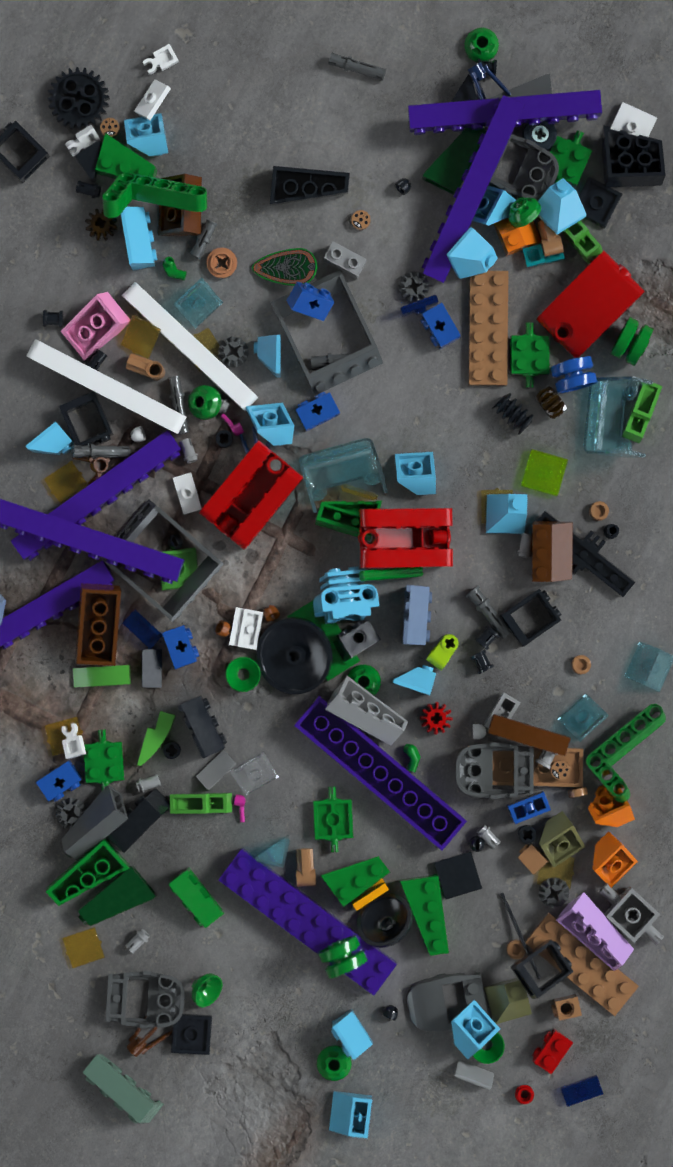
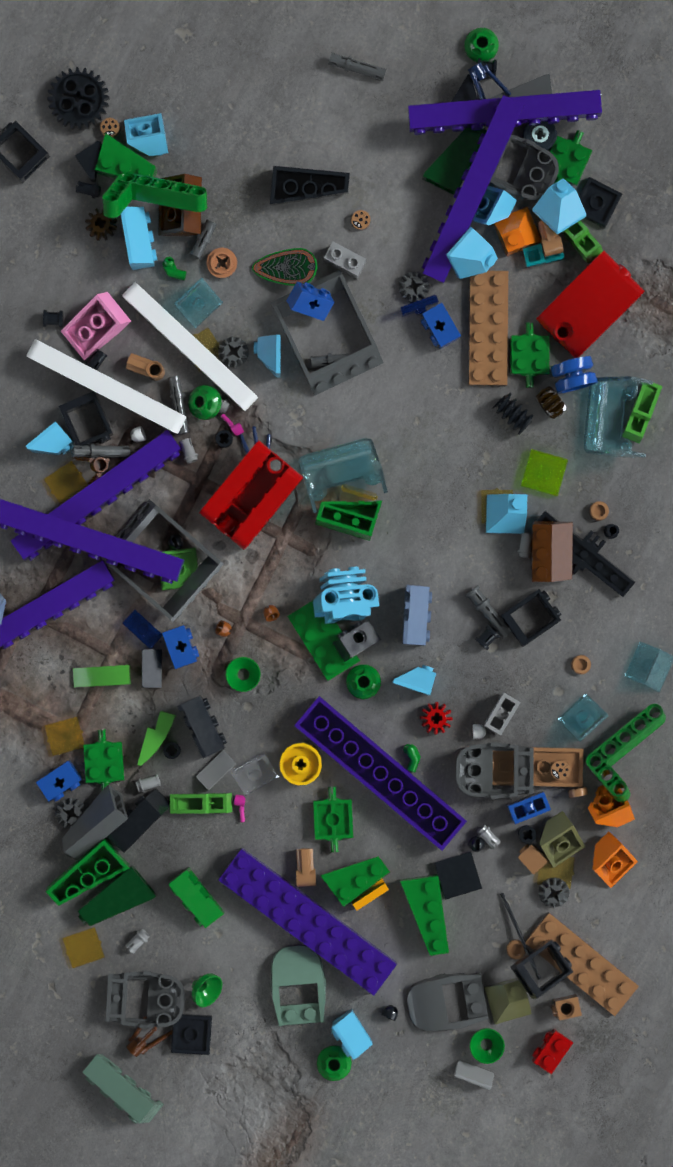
white plate [62,723,86,759] -> none
white plate [65,125,101,156] -> none
reddish brown brick [75,583,121,666] -> none
clear yellow piece [121,315,161,359] -> none
white plate [134,79,171,120] -> none
white plate [143,44,179,74] -> none
white plate [173,472,202,515] -> none
white plate [229,607,263,650] -> none
medium azure slope [246,403,294,446] -> none
clear light blue slope [255,835,290,868] -> none
black dish [257,617,333,694] -> none
blue brick [295,392,340,432] -> none
green wheel [318,935,368,979] -> none
light grey wedge [325,676,408,745] -> none
medium azure slope [329,1091,372,1139] -> none
black dish [357,894,413,948] -> none
red panel [358,508,453,568] -> none
green axle [359,567,423,581] -> none
black hinge [395,178,412,195] -> none
medium azure slope [395,452,436,495] -> none
lime piece [425,634,459,671] -> none
medium azure slope [451,1000,500,1059] -> none
black bush [470,650,494,674] -> none
reddish brown slope [488,714,571,756] -> none
green piece [508,197,541,228] -> none
red plate [515,1085,534,1104] -> none
light grey bush [535,750,558,769] -> none
lavender wedge [556,892,634,971] -> none
clear blue plate [560,1075,603,1107] -> none
light grey brick [599,883,664,945] -> none
black wedge [602,125,666,188] -> none
white plate [610,102,657,137] -> none
green wheel [610,317,654,366] -> none
none -> sand green slope [270,945,327,1026]
none -> yellow wheel [280,742,322,786]

